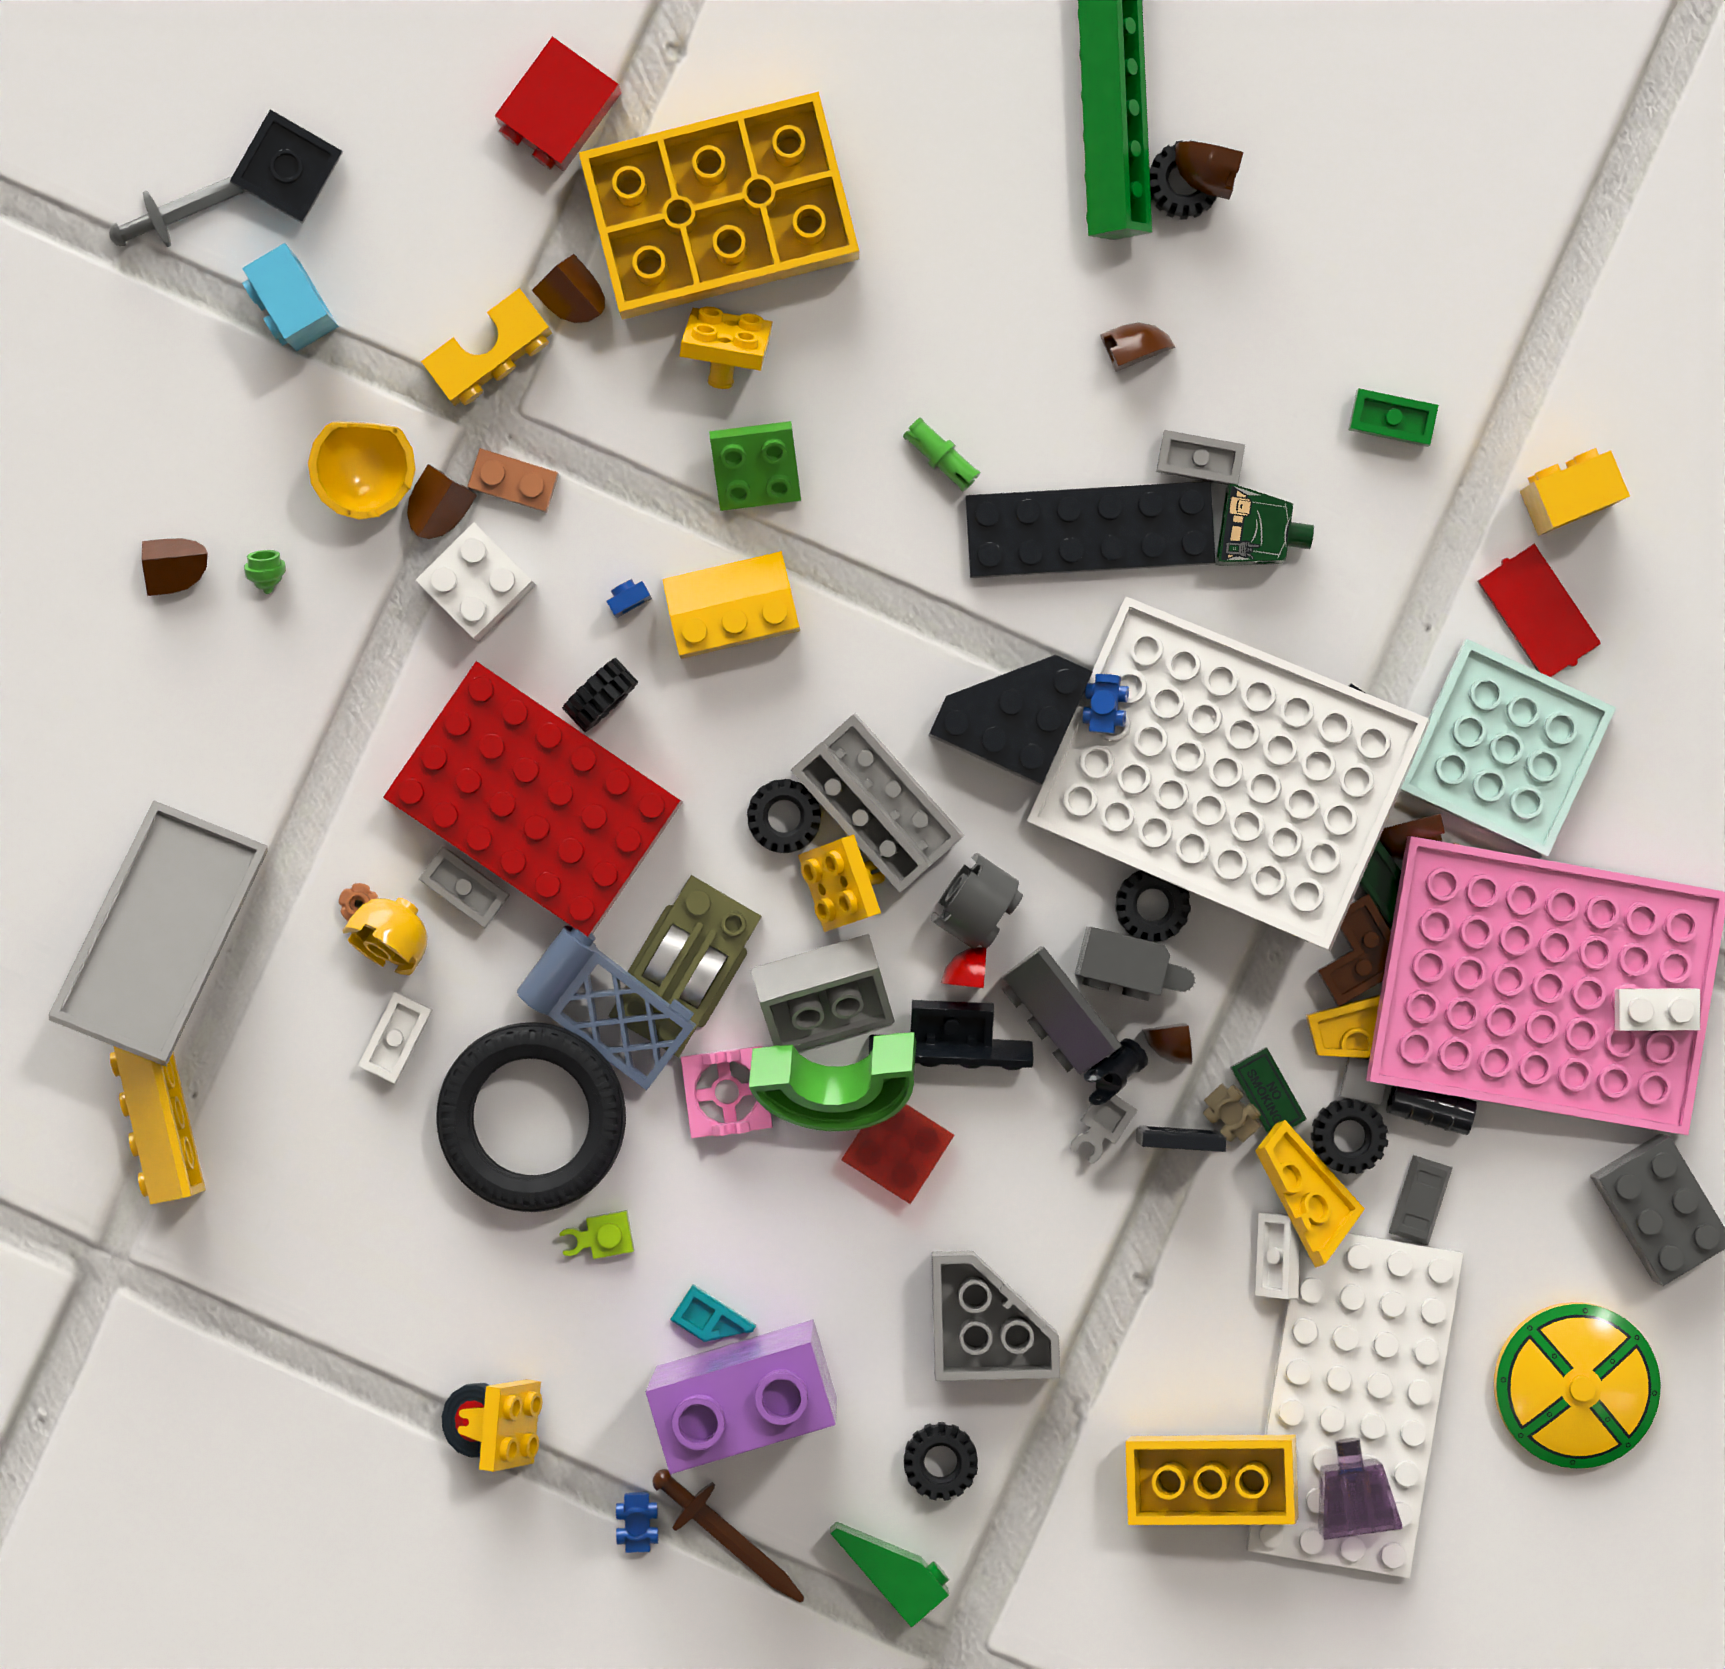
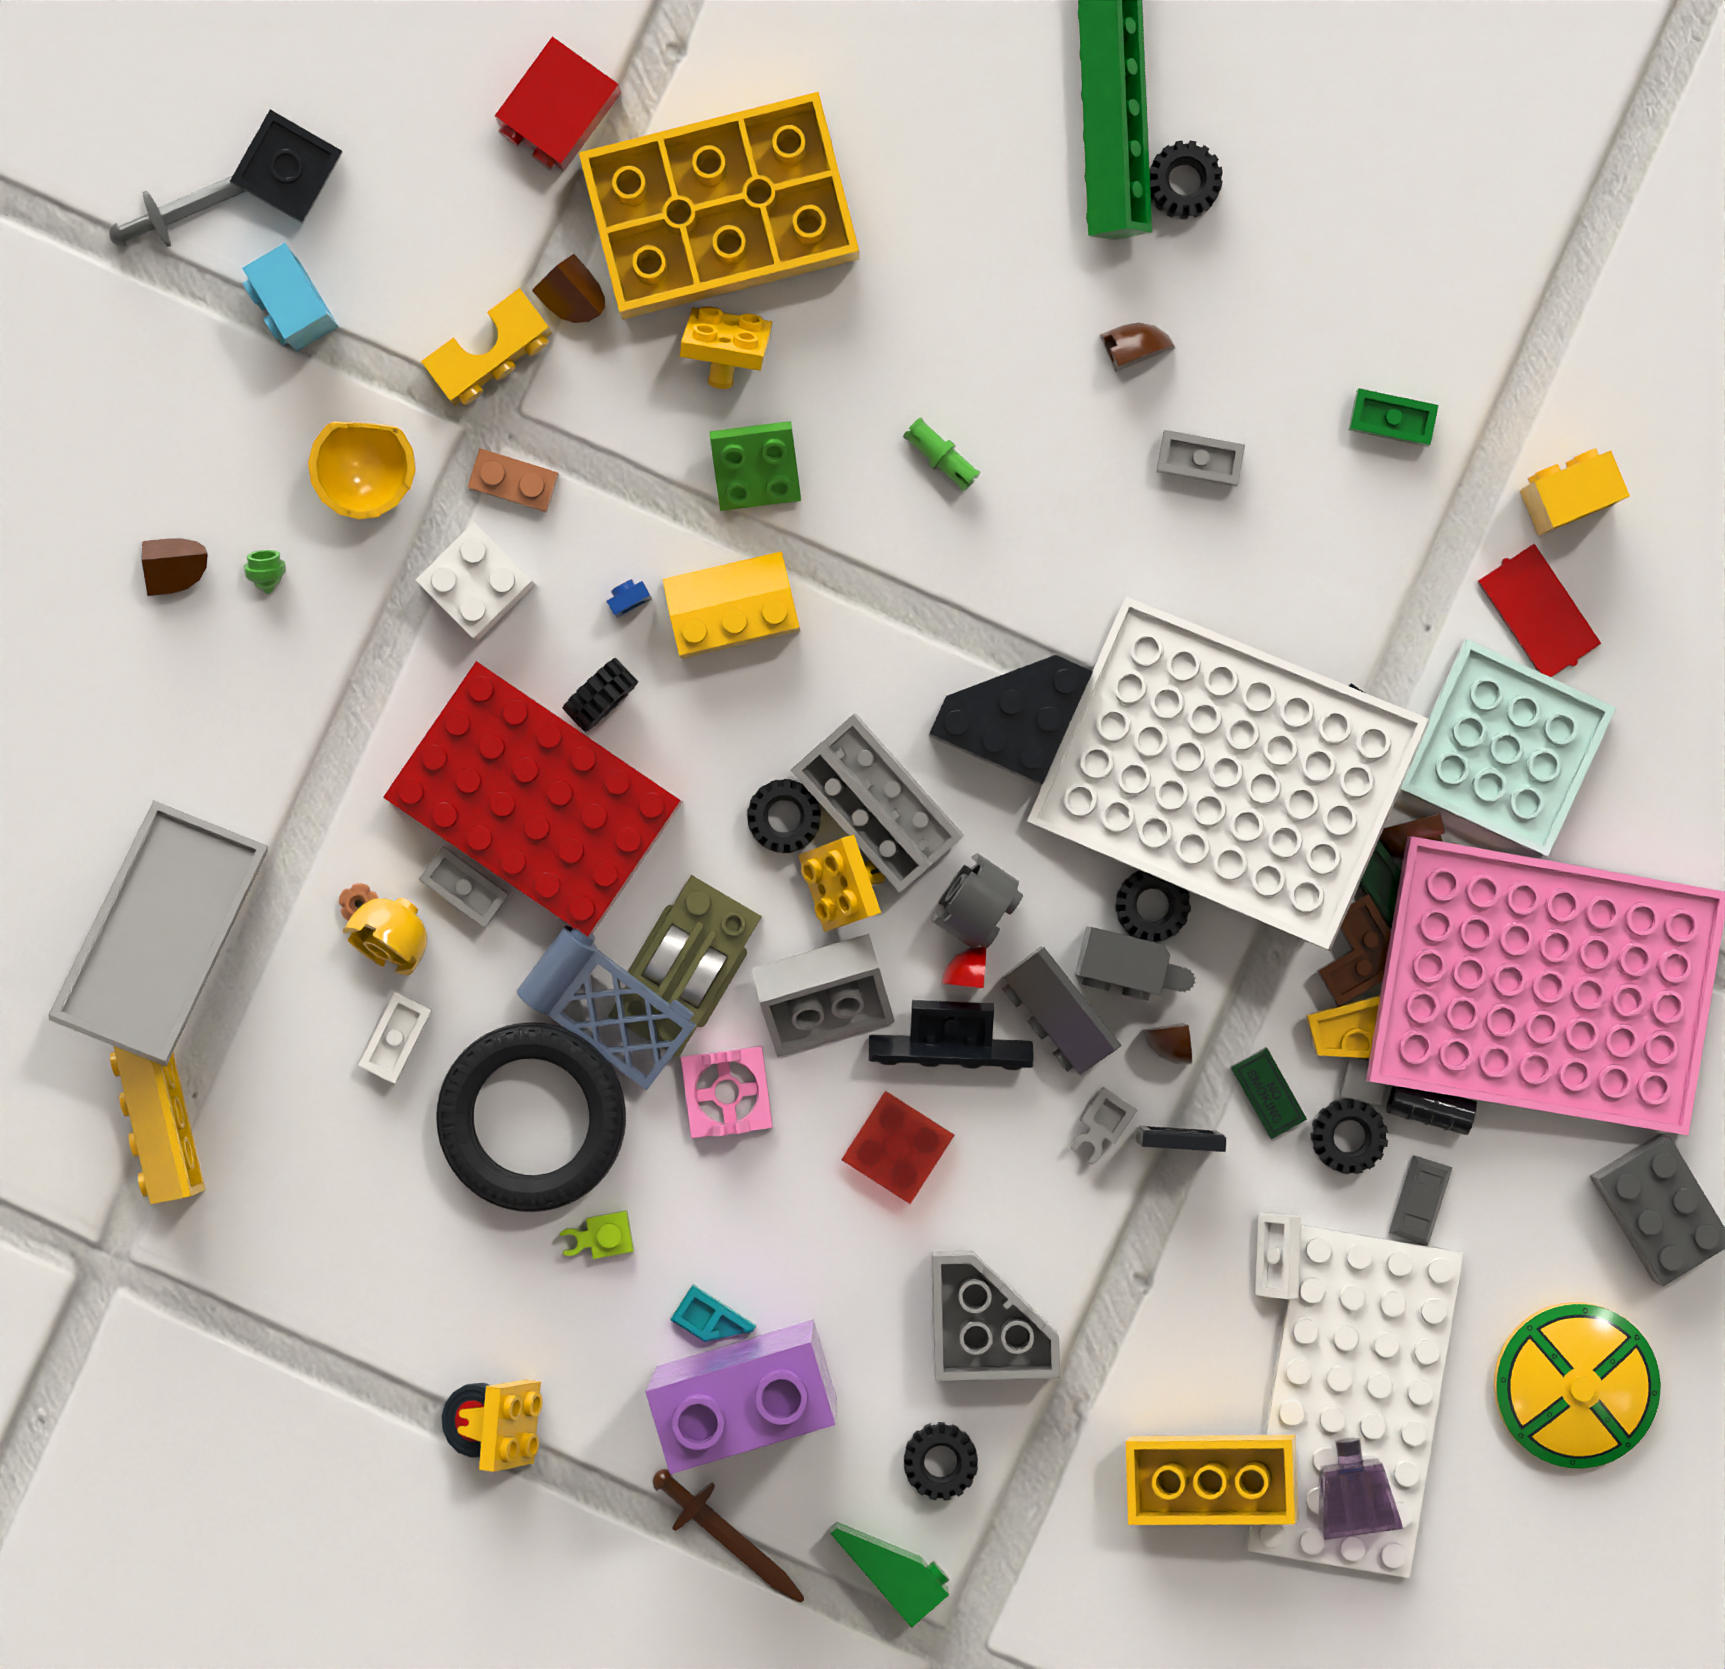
reddish brown brick [407,464,477,539] -> none
blue piece [616,1492,658,1553] -> none
bright green brick [749,1032,916,1131] -> none
black plate [965,481,1216,578] -> none
blue piece [1083,674,1129,734] -> none
black piece [1084,1038,1148,1105] -> none
reddish brown brick [1175,141,1244,200] -> none
dark tan piece [1203,1083,1261,1143] -> none
dark green torso [1215,484,1314,566] -> none
yellow wing [1255,1120,1365,1268] -> none
white plate [1615,988,1700,1031] -> none

